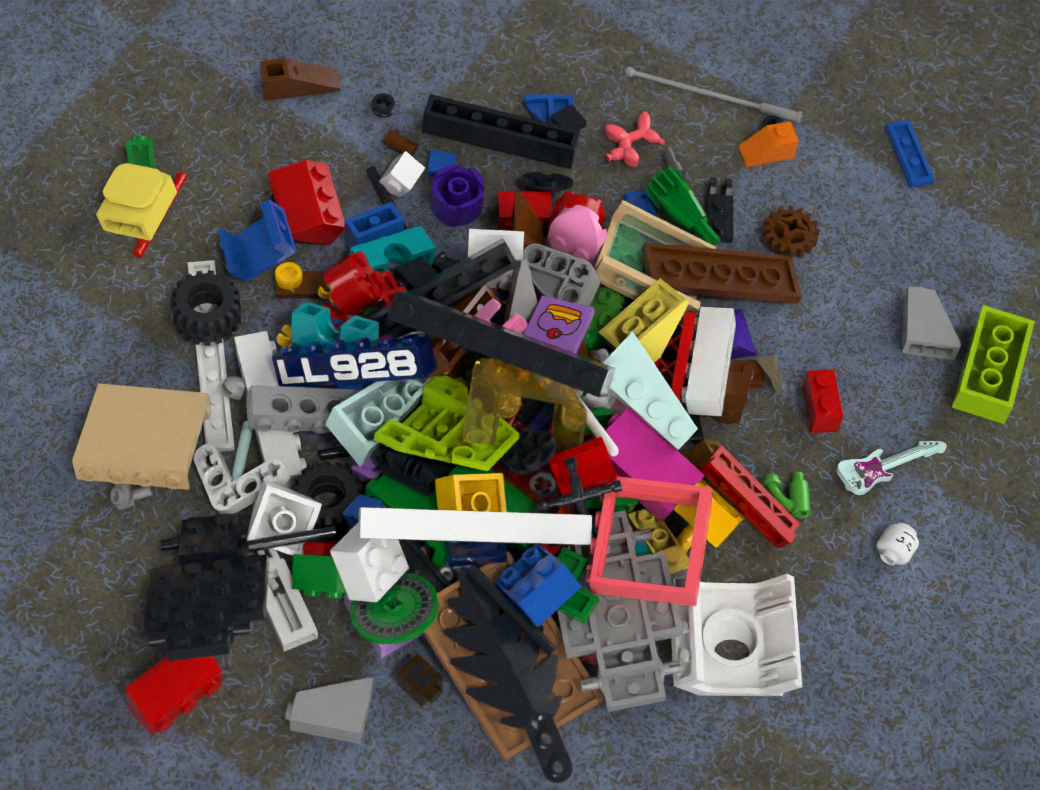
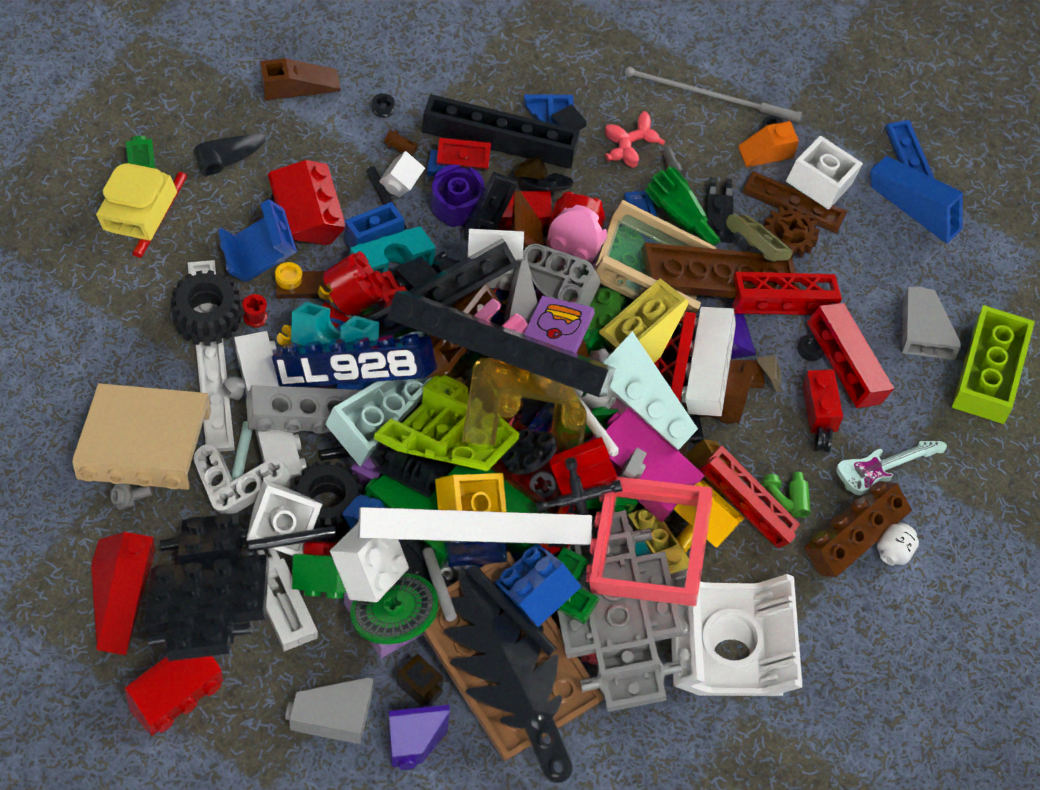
none -> red wedge [91,532,156,656]
none -> black piece [193,134,266,176]
none -> red bush [242,294,268,328]
none -> slope [388,705,450,770]
none -> light grey bar [422,548,457,621]
none -> red panel [437,138,491,171]
none -> black hinge [463,172,518,240]
none -> dark brown slope [514,155,548,179]
none -> light grey plate [619,448,647,479]
none -> olive hinge [726,214,793,262]
none -> red fence [732,272,842,315]
none -> reddish brown tile [742,171,847,234]
none -> white brick [786,135,863,210]
none -> black tile [798,335,824,361]
none -> reddish brown brick [804,481,912,577]
none -> red brick [807,303,894,408]
none -> black bush [815,427,833,453]
none -> blue slope [870,156,963,244]

